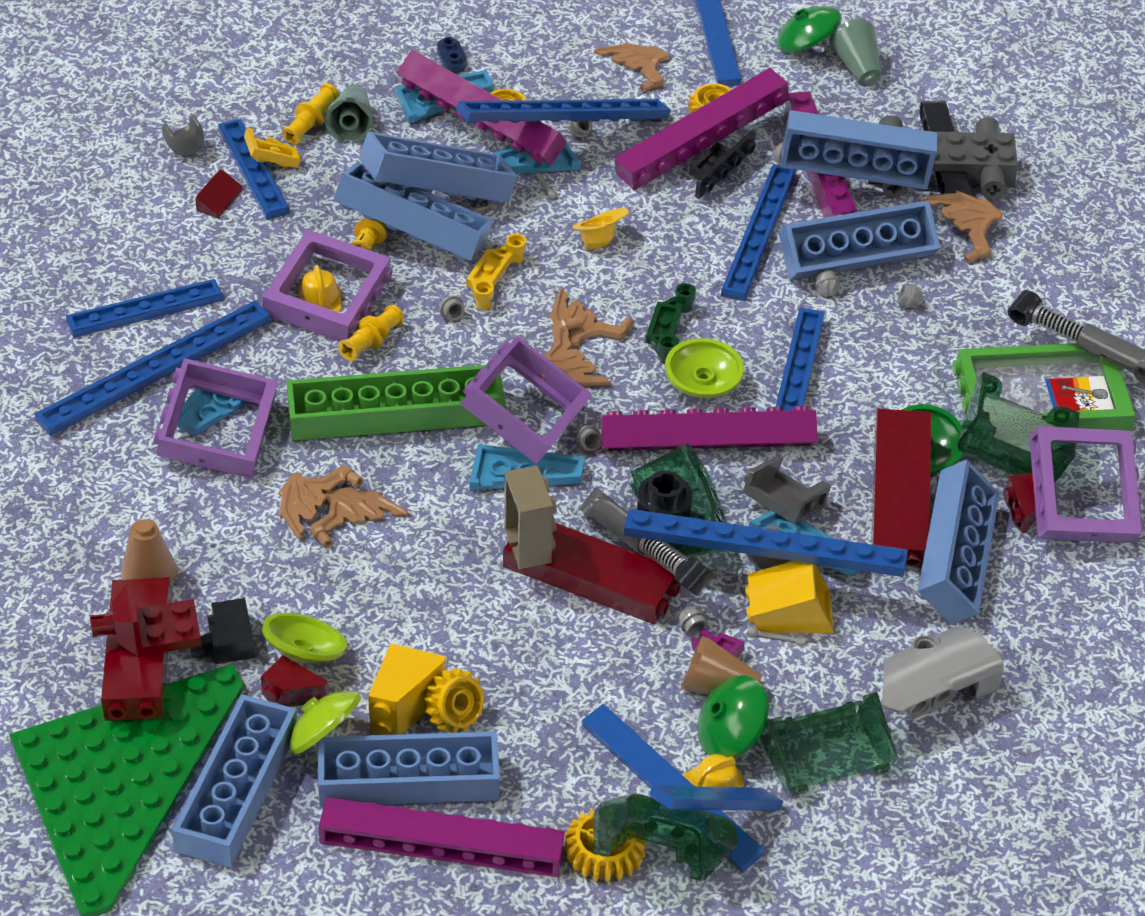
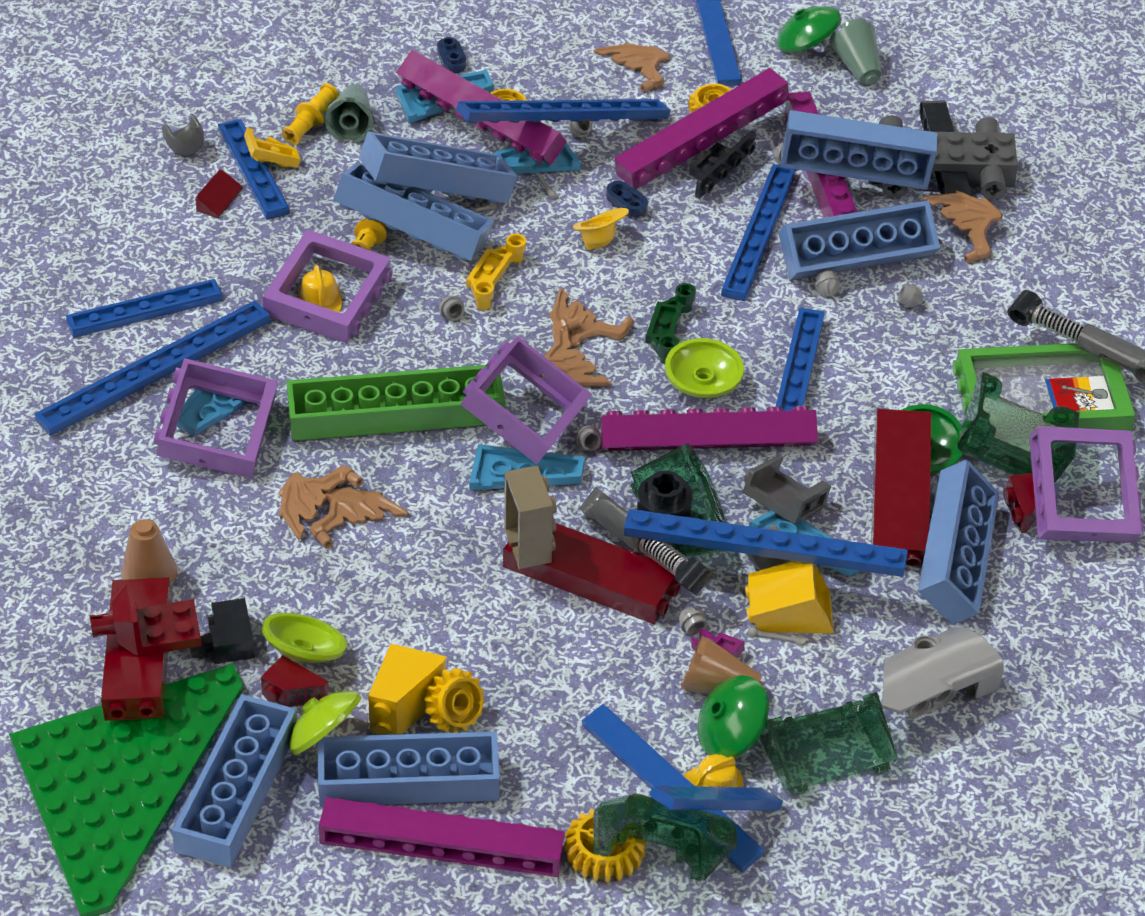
yellow piece [338,305,404,361] -> none
none -> dark blue plate [606,181,648,217]

